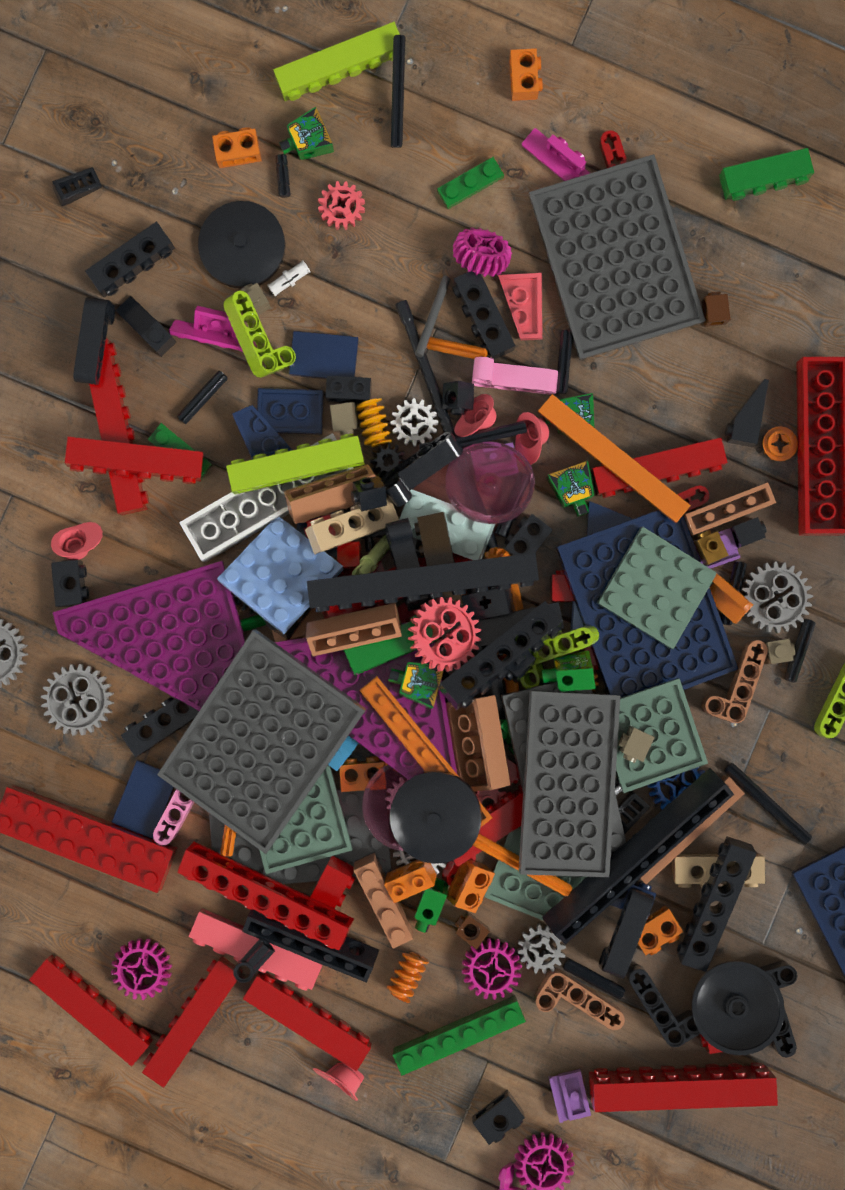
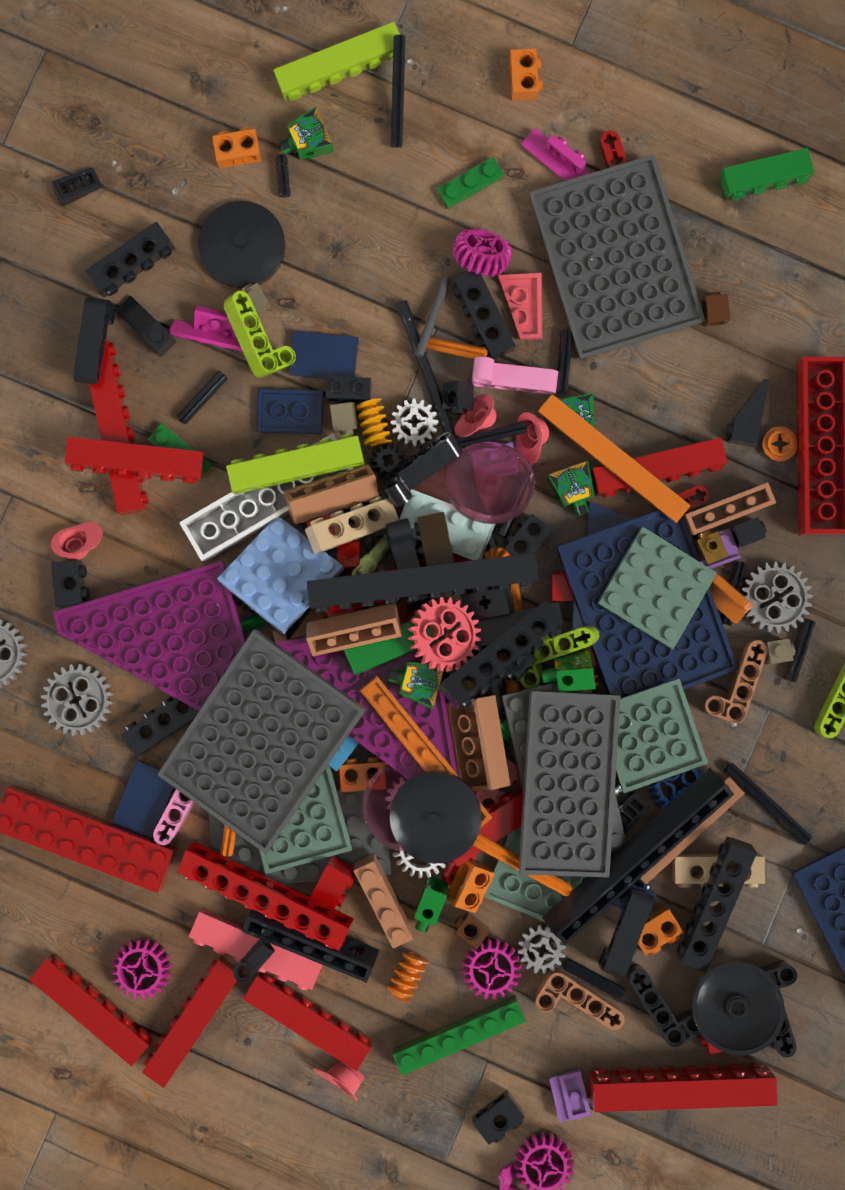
dark blue wing [232,405,292,460] -> none
white pin [267,260,310,296] -> none
coral gear [318,181,365,230] -> none
black brick [351,476,387,512] -> none
orange brick [384,860,437,903] -> none
dark tan brick [618,726,655,763] -> none

